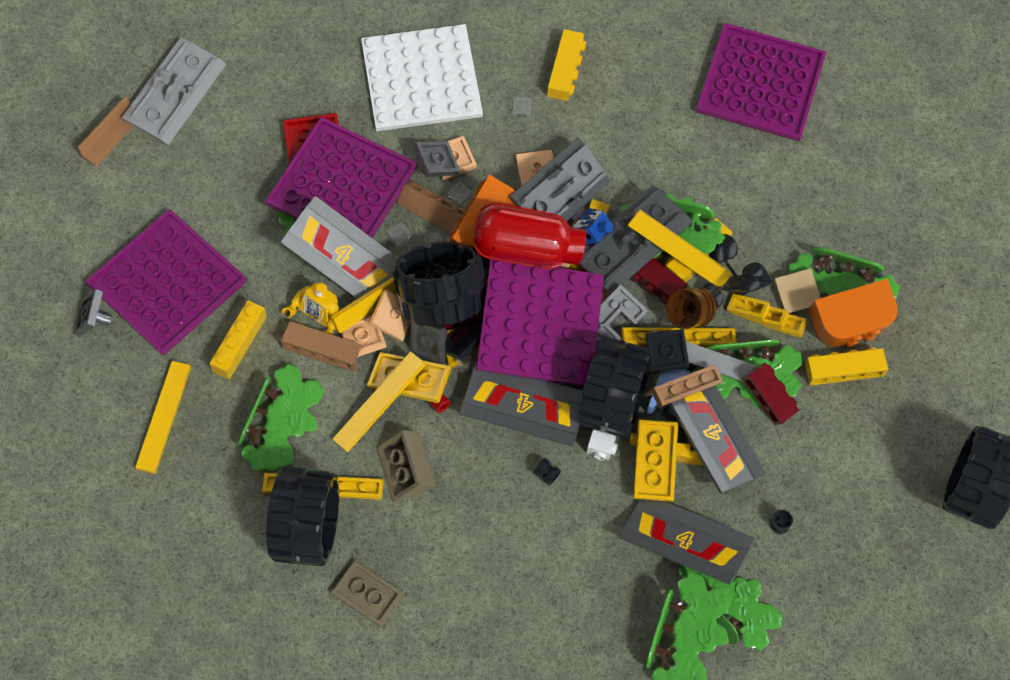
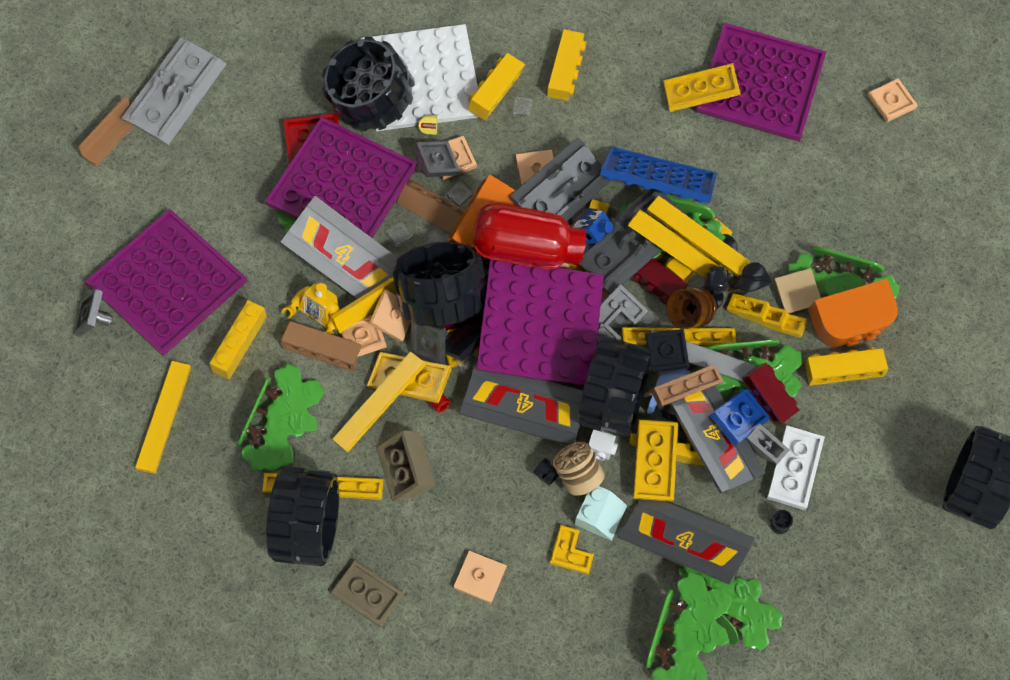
none -> black wheel [322,37,415,131]
none -> light yellow tile [419,115,438,135]
none -> light nougat plate [454,551,507,604]
none -> yellow brick [468,53,525,121]
none -> yellow tile [550,525,594,575]
none -> tan wheel [553,442,605,495]
none -> light aqua slope [575,486,627,541]
none -> blue plate [600,146,717,203]
none -> yellow tile [647,196,750,277]
none -> yellow tile [663,63,740,112]
none -> black head [704,267,730,295]
none -> blue tile [709,388,770,446]
none -> light grey slope [747,424,790,465]
none -> white plate [767,426,825,511]
none -> light nougat plate [867,79,918,122]

